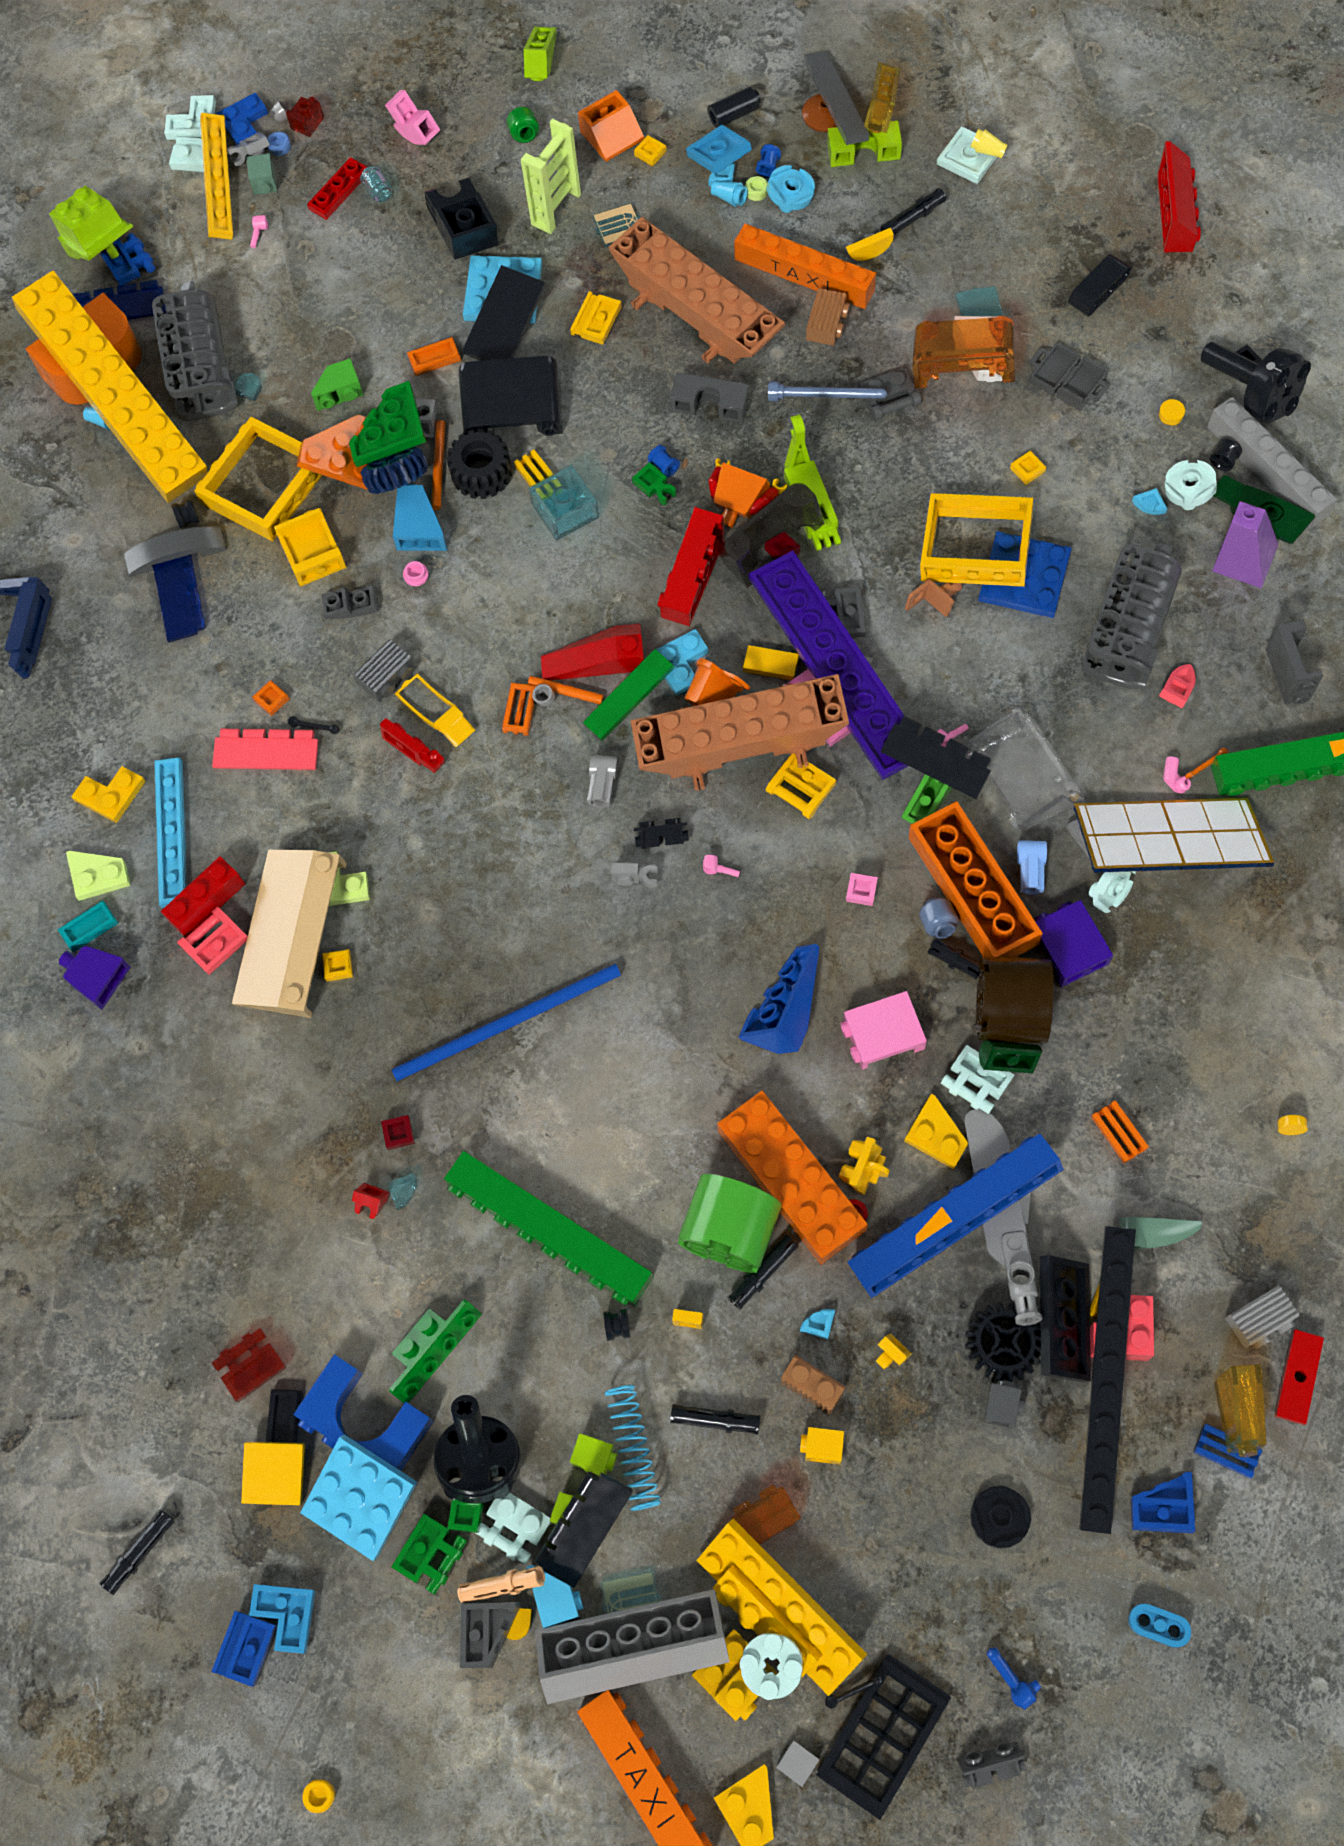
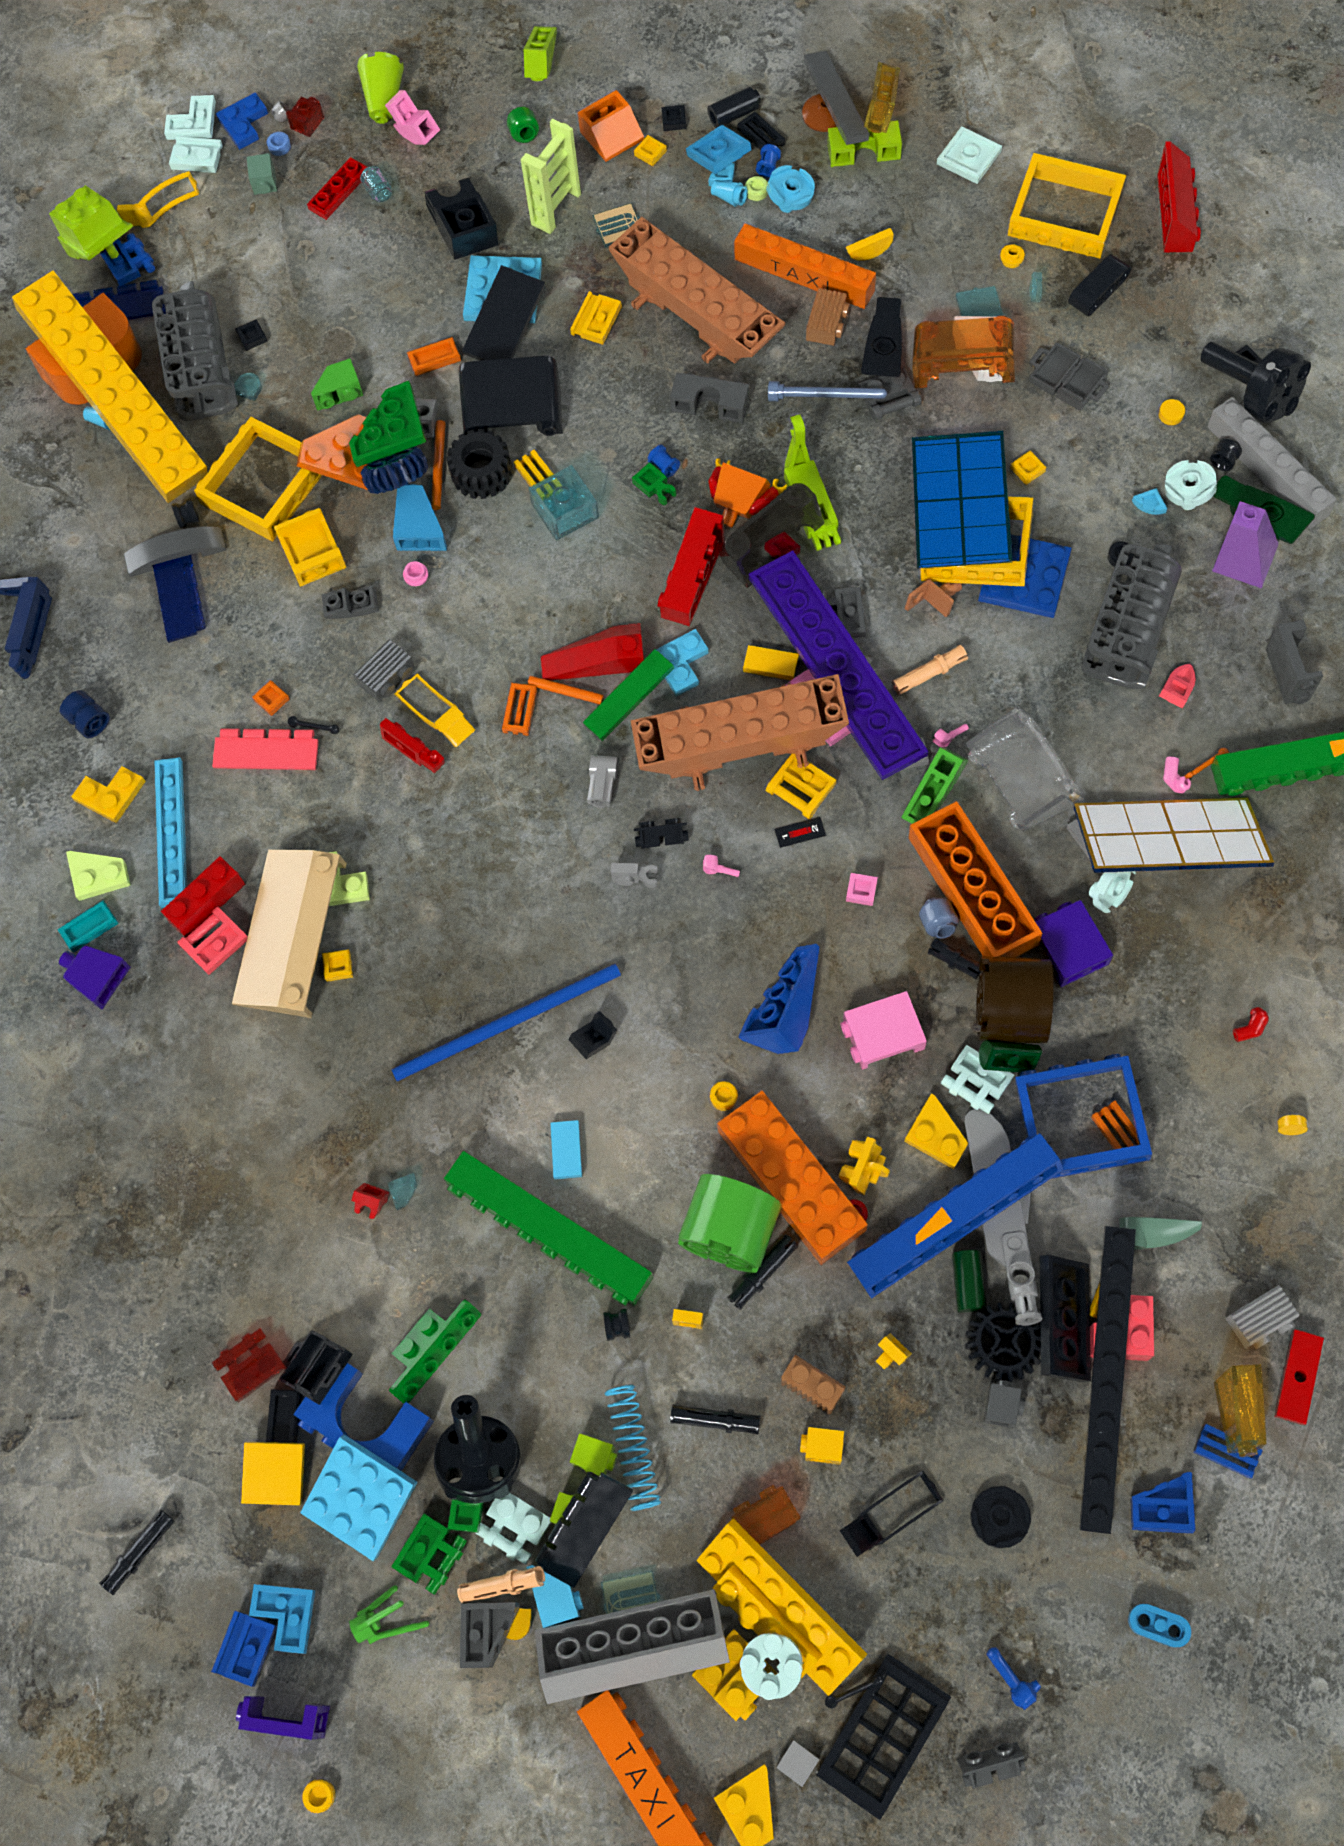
yellow tile [200,112,233,240] -> none
light grey plate [227,132,270,166] -> none
bright pink hand [250,215,268,248] -> none
dark red plate [381,1115,415,1150] -> none
light grey hinge [532,684,555,707] -> none
orange container [684,658,751,706] -> none
medium azure tile [800,1309,835,1340] -> none
black pin [880,188,946,235] -> none
black windscreen [880,716,991,800] -> none
light yellow cone [971,129,1008,159] -> none
light blue piece [1017,840,1047,895] -> none
none -> dark blue wheel [59,690,110,739]
none -> yellow piece [117,171,199,228]
none -> black tile [235,319,268,351]
none -> dark purple panel [236,1696,330,1740]
none -> black piece [279,1330,353,1405]
none -> bright green plant [349,1585,429,1644]
none -> lime cone [357,52,404,124]
none -> medium azure tile [550,1120,582,1180]
none -> black bracket [568,1011,617,1059]
none -> black tile [661,105,686,131]
none -> yellow tile [710,1081,738,1111]
none -> black tile [737,111,785,150]
none -> black sticker [774,817,826,848]
none -> black piece [840,1470,944,1557]
none -> black piece [861,297,902,377]
none -> light nougat pin [892,645,968,696]
none -> clear blue piece [912,431,1012,569]
none -> dark green brick [952,1250,987,1313]
none -> yellow plate [1000,244,1025,268]
none -> yellow window [1007,153,1126,259]
none -> blue window [1015,1054,1152,1179]
none -> clear light blue tile [1029,272,1042,302]
none -> black tile [1107,541,1134,567]
none -> red arm [1233,1007,1269,1042]

